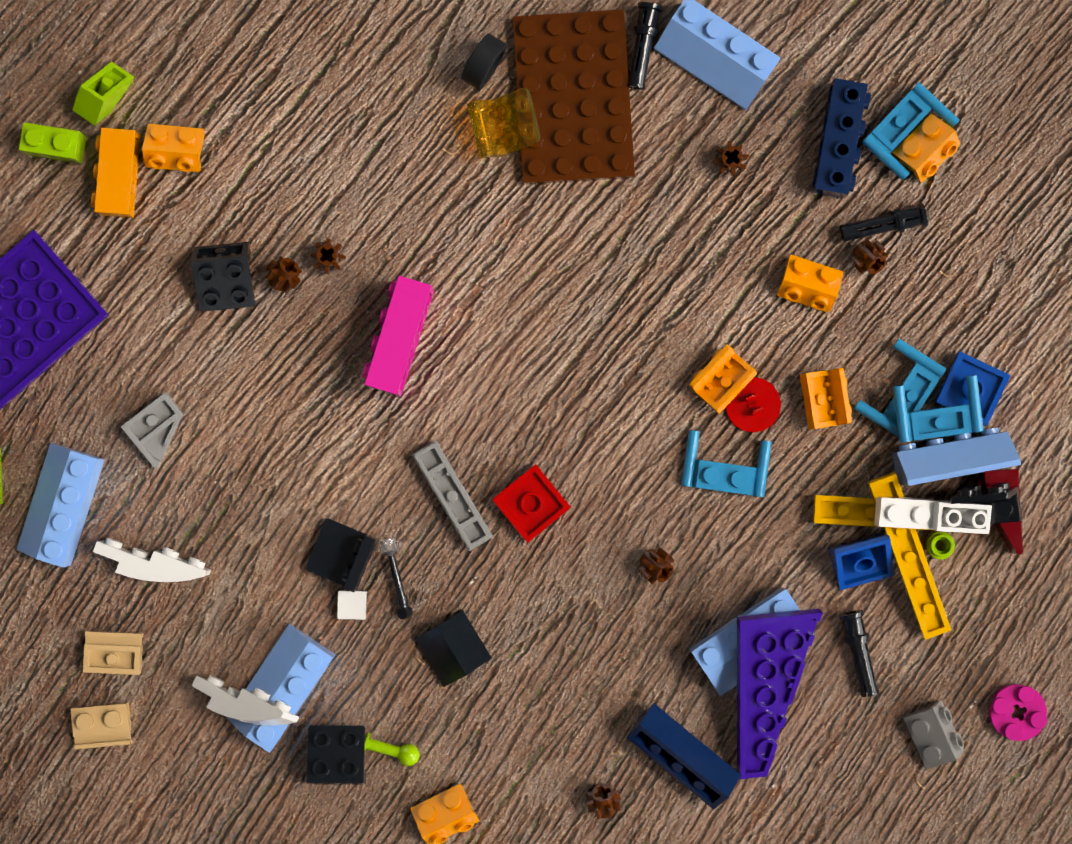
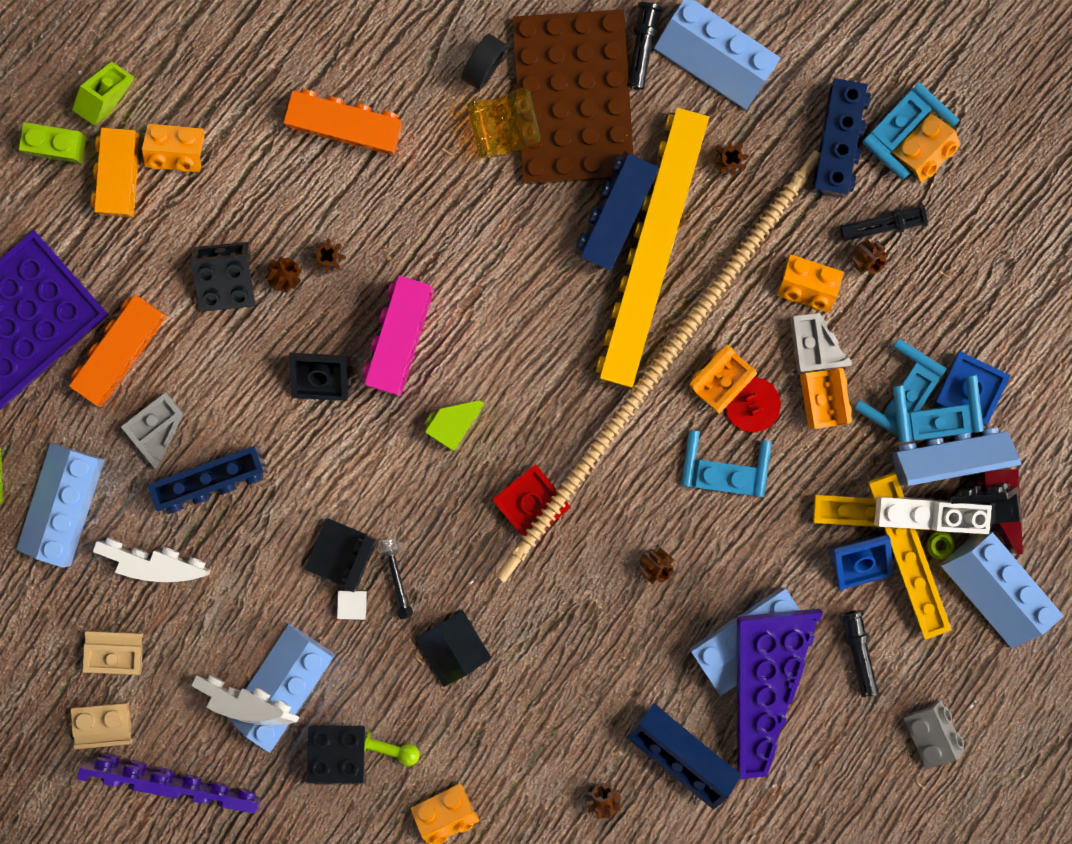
light grey plate [412,440,494,551] -> none
dark pink plate [988,683,1047,741] -> none
none -> orange brick [69,294,168,407]
none -> dark purple wing [77,753,262,814]
none -> dark blue brick [147,446,268,515]
none -> orange brick [284,89,403,156]
none -> black slope [289,353,350,401]
none -> lime slope [424,400,485,451]
none -> tan hose [496,150,821,583]
none -> dark blue brick [576,151,659,270]
none -> yellow brick [596,108,709,388]
none -> light grey wing [790,313,852,373]
none -> light blue slope [940,531,1063,648]

